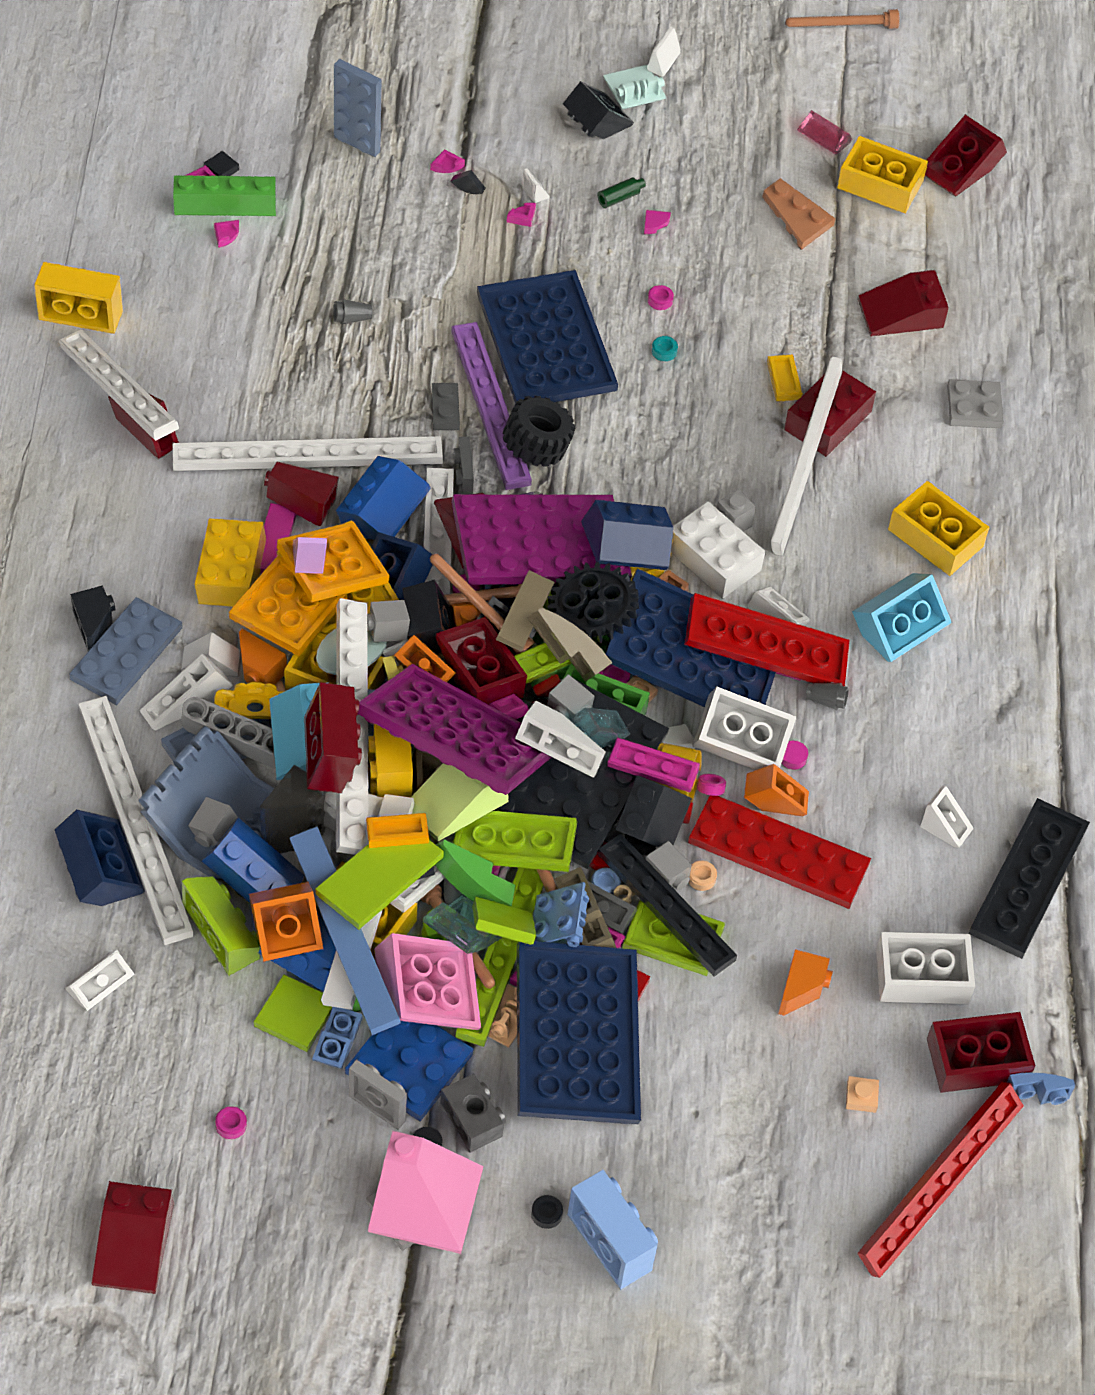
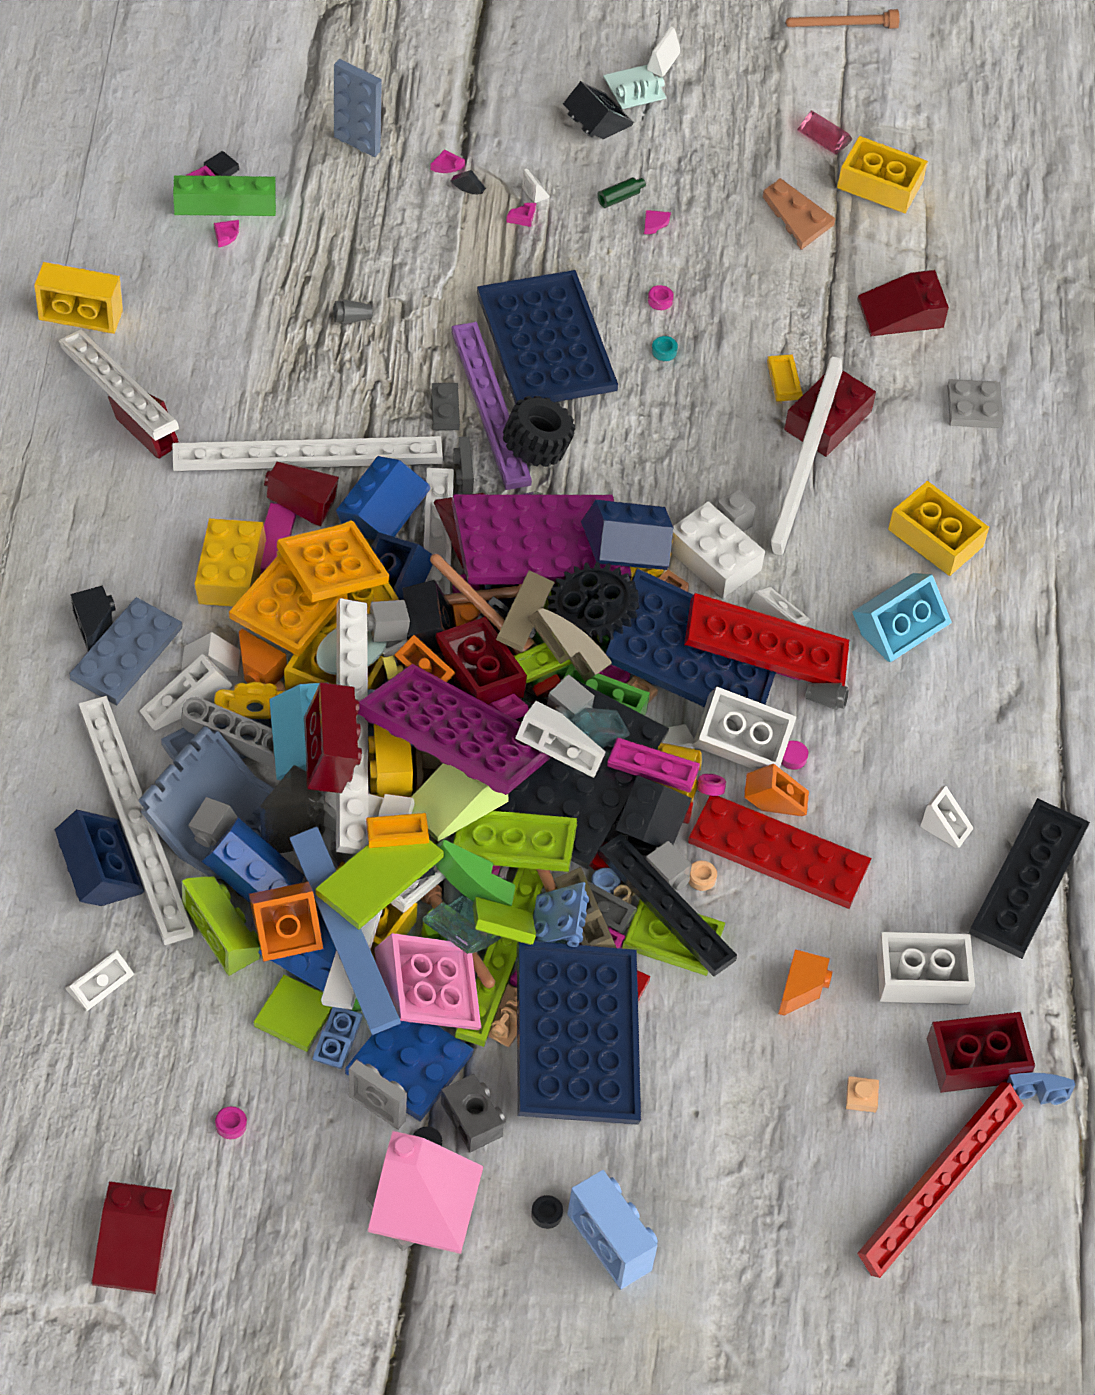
lavender slope [293,537,327,574] -> none
dark red slope [925,114,1007,197] -> none

